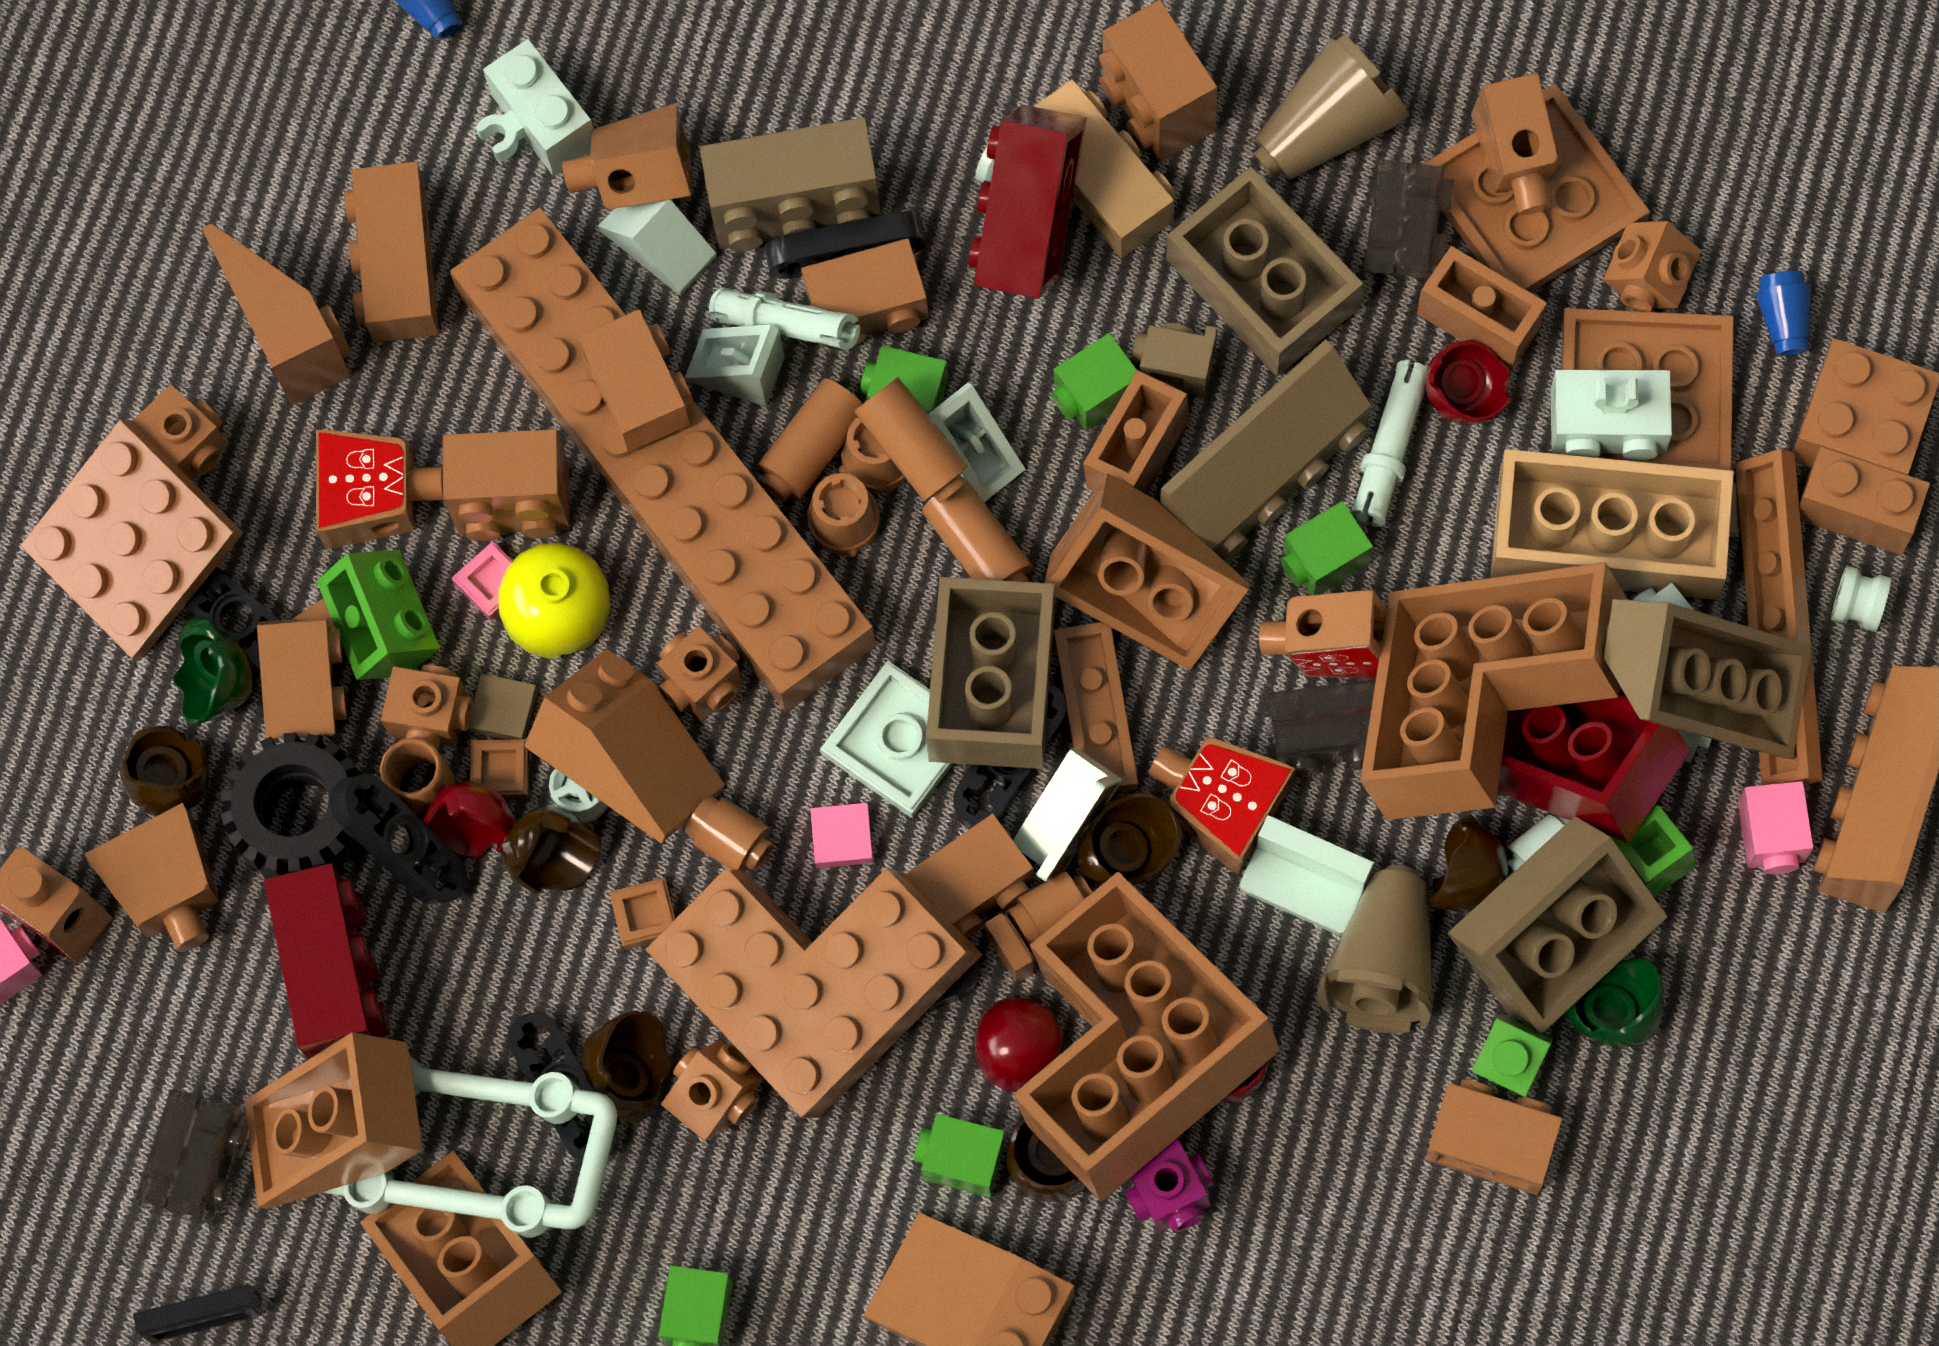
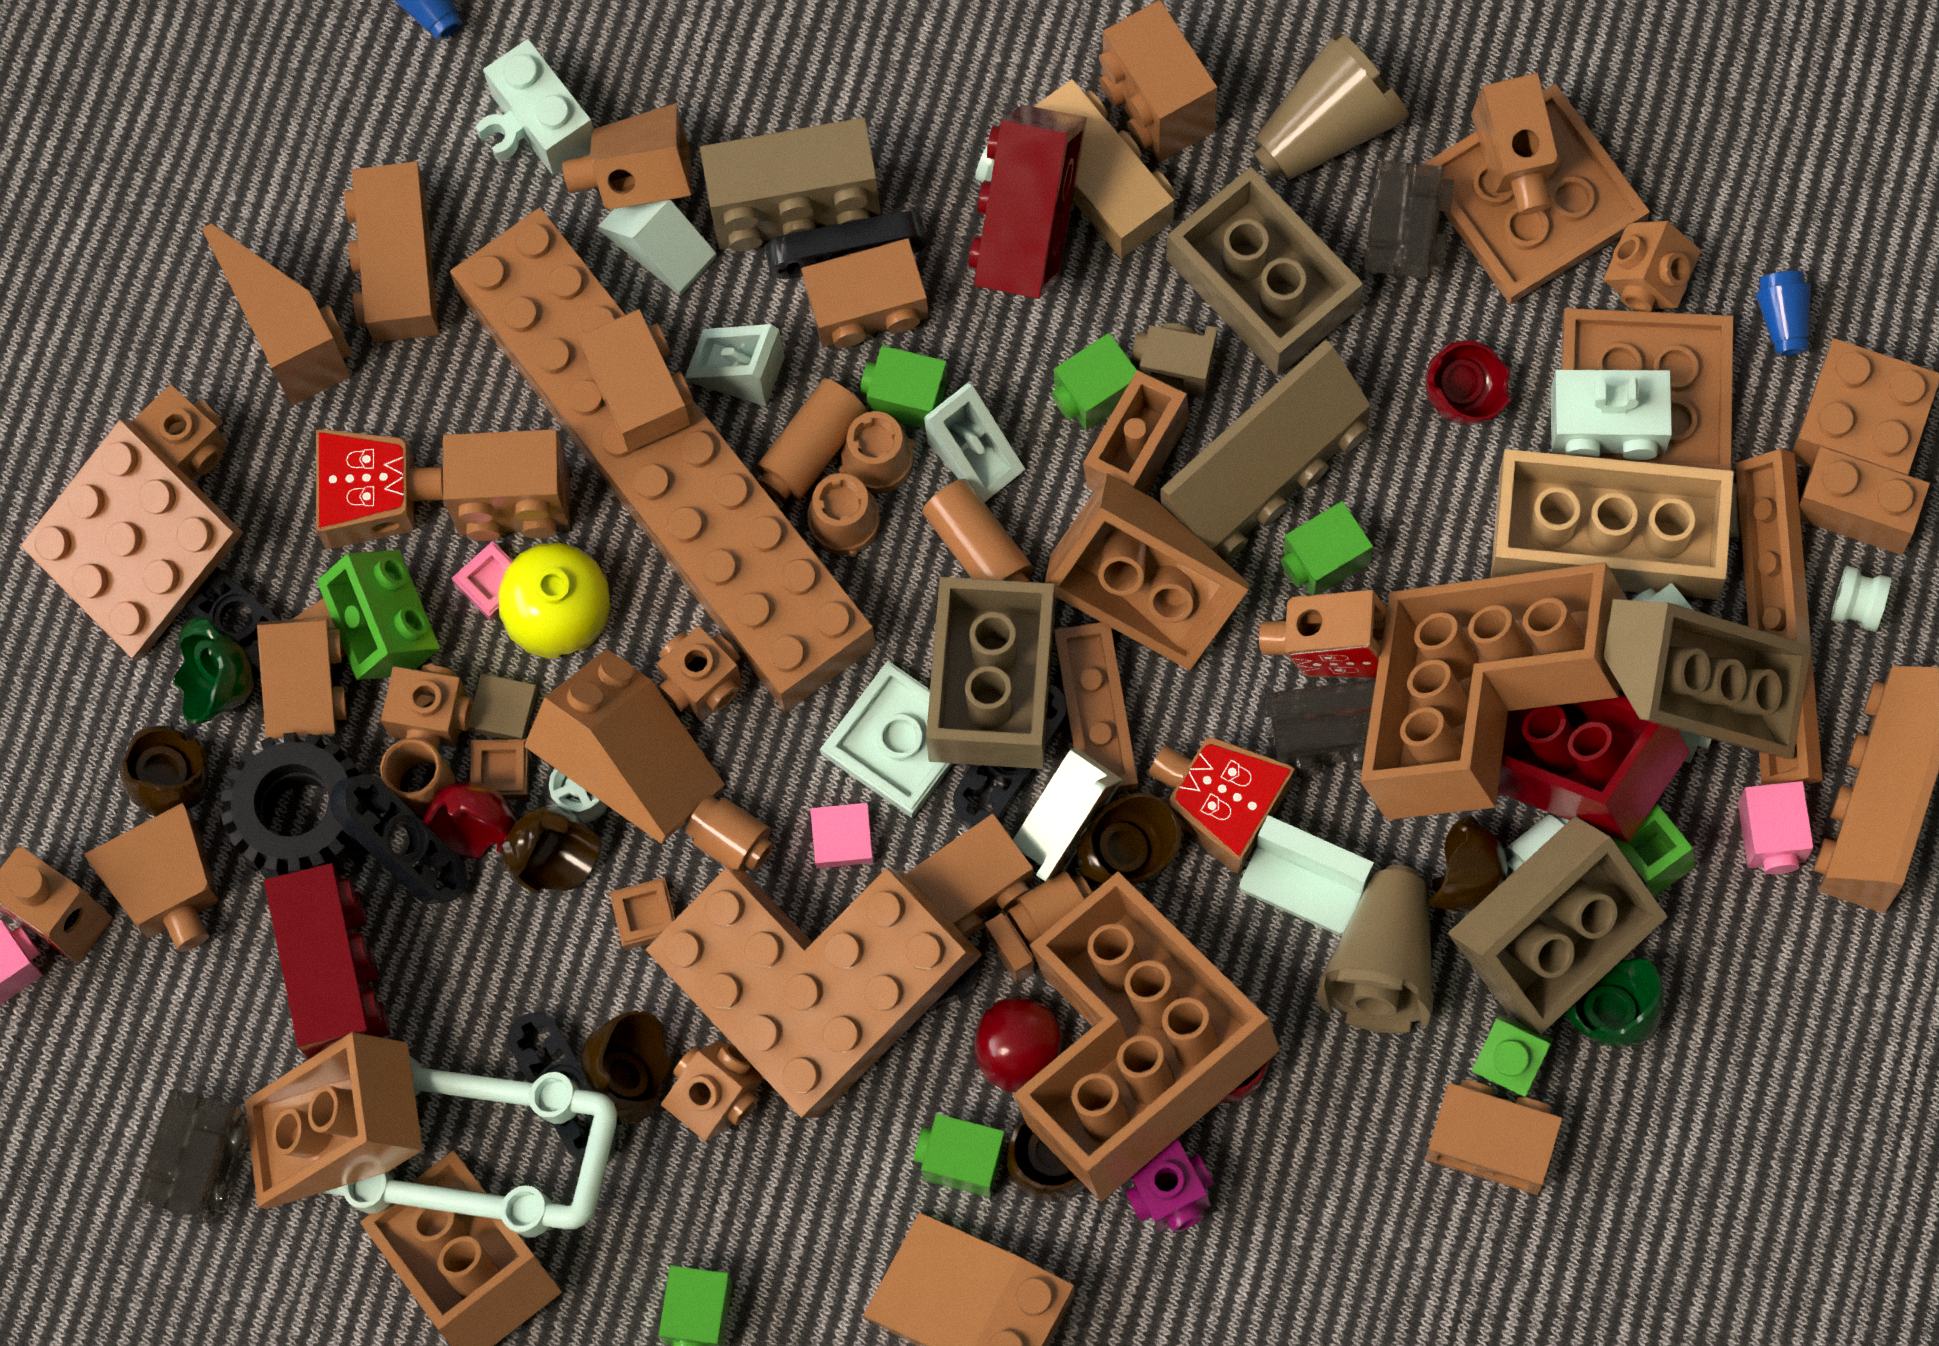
black tile [133,1284,263,1344] -> none
light aqua pin [709,288,860,350] -> none
medium nougat brick [854,376,968,503] -> none
light aqua pin [1350,360,1427,527] -> none
medium nougat brick [1417,246,1547,371] -> none

